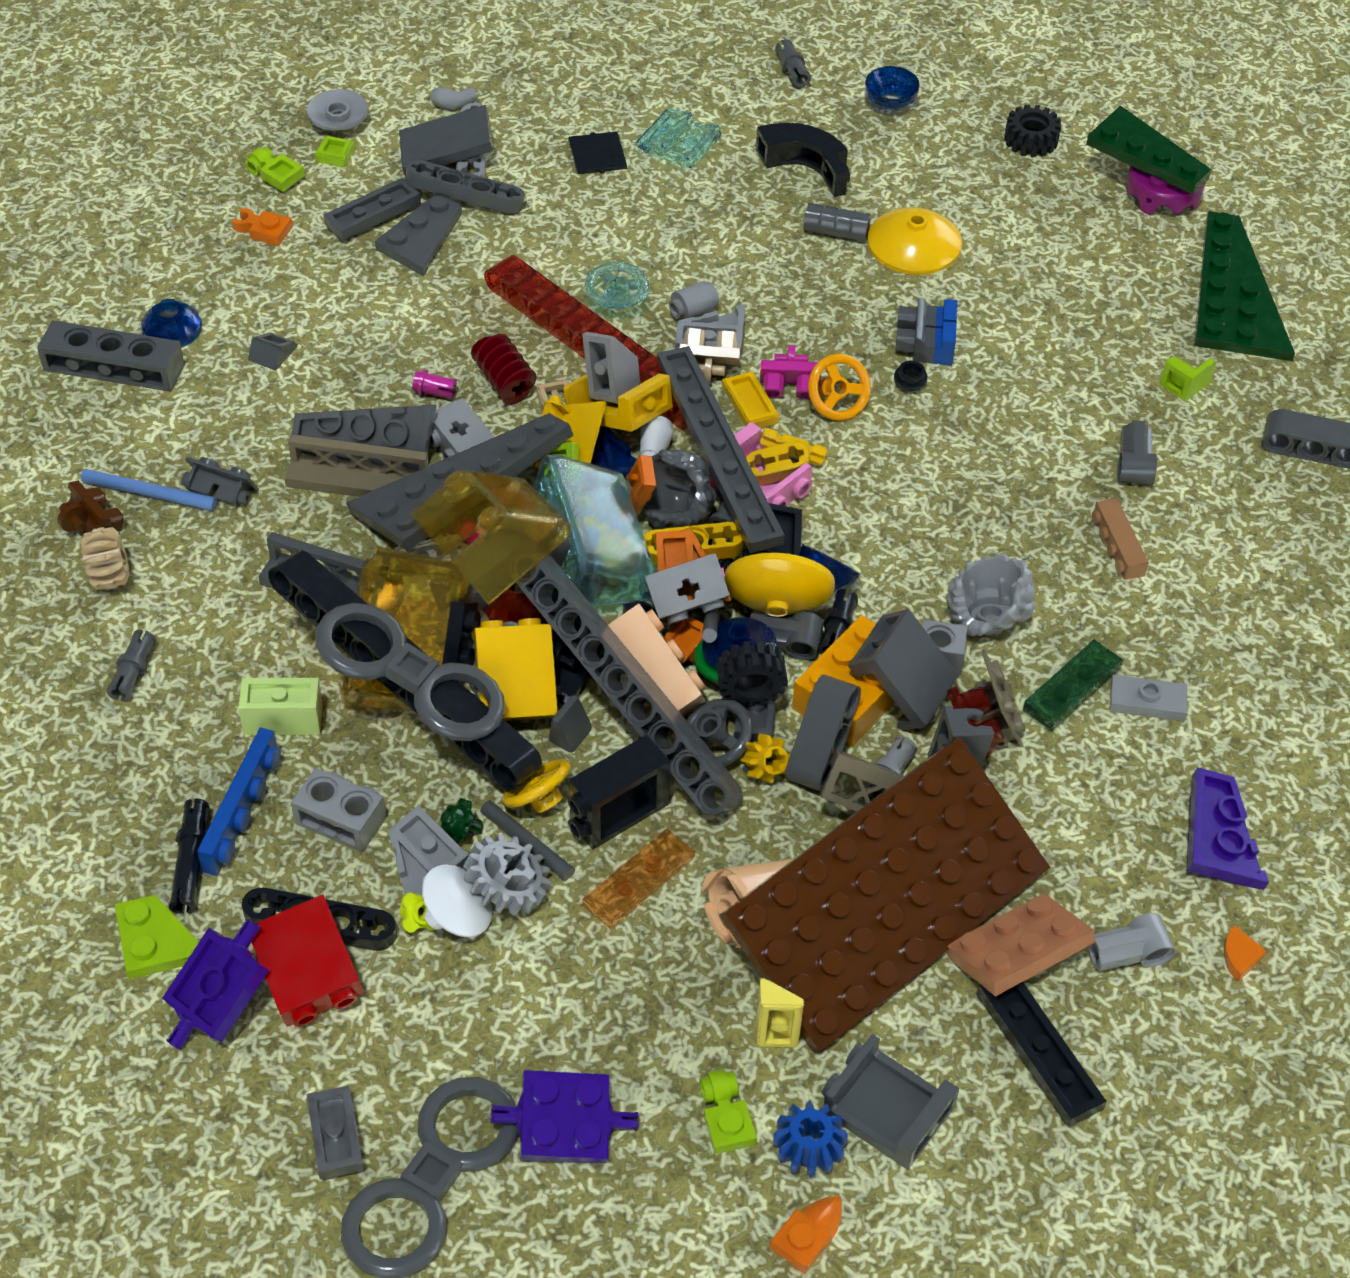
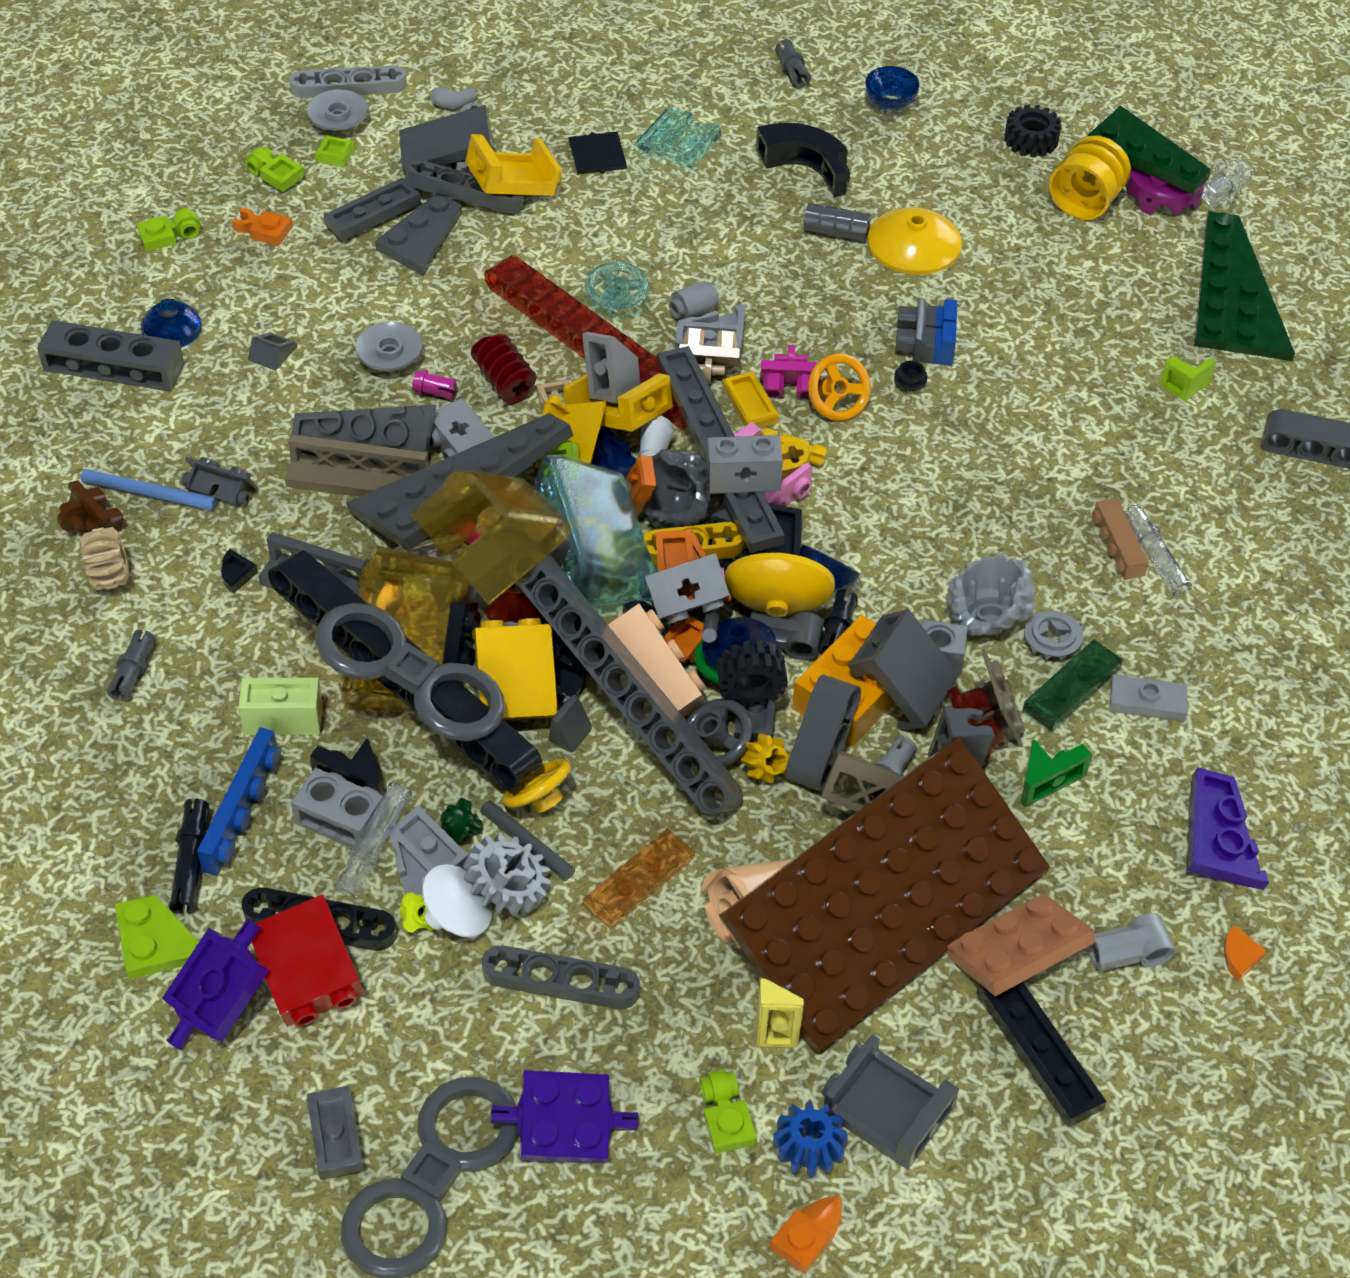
black window [567,735,670,850] -> none
dark grey piece [1117,420,1157,485] -> none
none -> lime plate [136,208,201,252]
none -> black tile [221,549,258,594]
none -> light grey beam [289,66,407,98]
none -> black slope [310,739,383,796]
none -> clear pin [333,782,412,899]
none -> light grey dish [355,322,423,371]
none -> yellow panel [465,134,562,196]
none -> dark grey beam [482,946,640,1009]
none -> light grey brick [707,435,783,494]
none -> green slope [1021,739,1092,808]
none -> light grey gear [1024,611,1083,661]
none -> yellow wheel [1049,136,1131,220]
none -> clear pin [1124,504,1192,598]
none -> clear hips [1202,159,1252,209]

